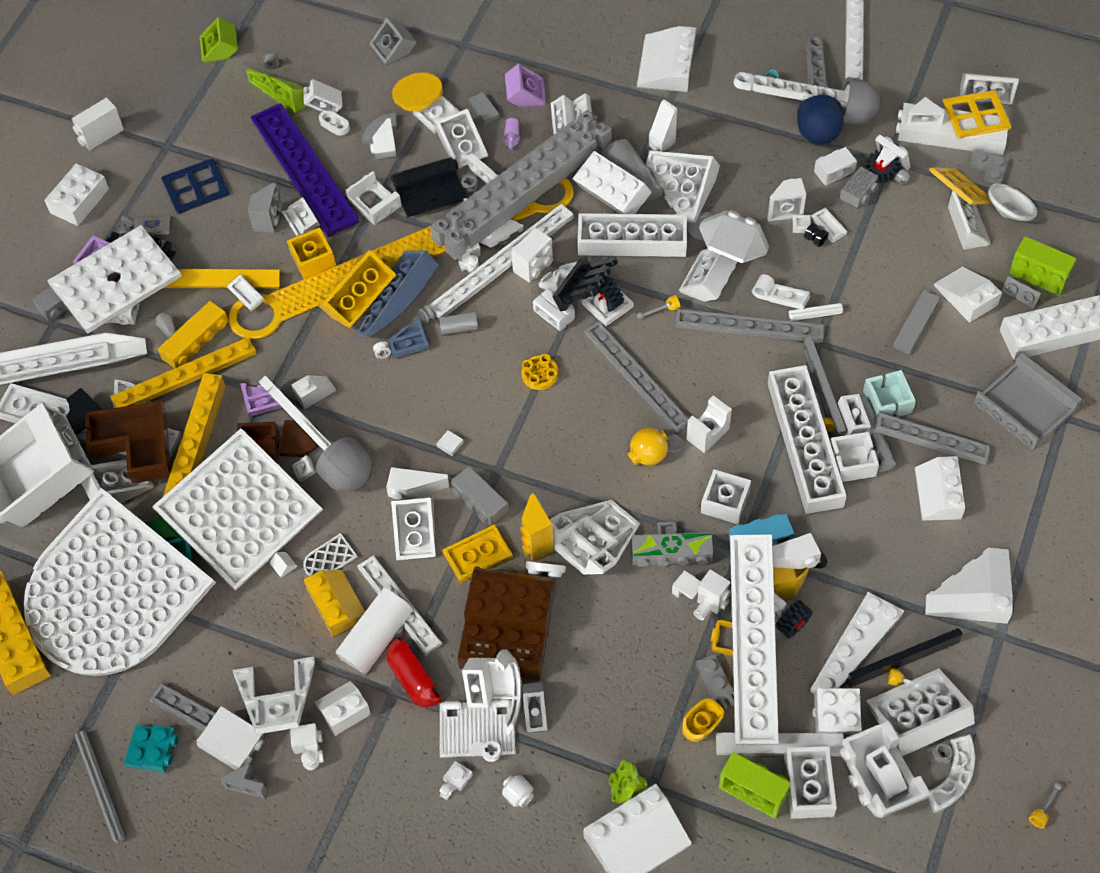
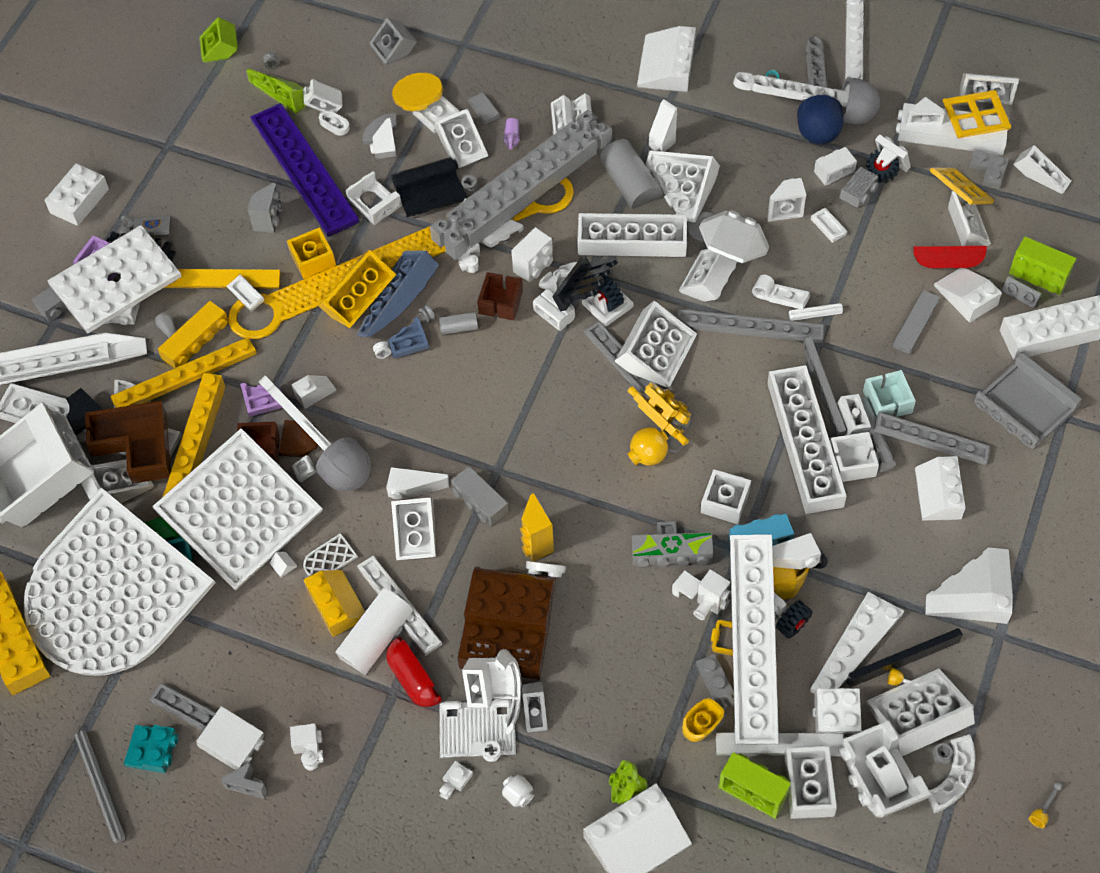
white brick [72,97,124,151] -> none
dark blue window [161,158,229,214] -> none
white wing [233,657,315,734] -> none
white plate [282,197,320,236] -> none
white slope [314,681,371,736] -> none
white plate [429,204,574,319] -> none
white tile [436,430,464,456] -> none
yellow tile [442,524,513,584] -> none
white tile [467,153,498,184] -> none
lavender slope [505,63,546,107] -> none
yellow tile [521,354,559,390] -> none
white wedge [549,500,640,574] -> none
white brick [573,151,652,214] -> none
hinge [637,295,681,320] -> none
white piece [687,395,732,453] -> none
white tile [792,215,811,233] -> none
black wheel [804,223,829,247] -> none
yellow hinge [815,392,835,433] -> none
light grey hinge [894,169,910,184] -> none
white dish [988,183,1038,222] -> none
none -> copper piece [477,272,523,321]
none -> white slope [615,301,697,388]
none -> yellow piece [628,382,692,446]
none -> red brick [913,246,987,268]
none -> white slope [1013,145,1071,194]

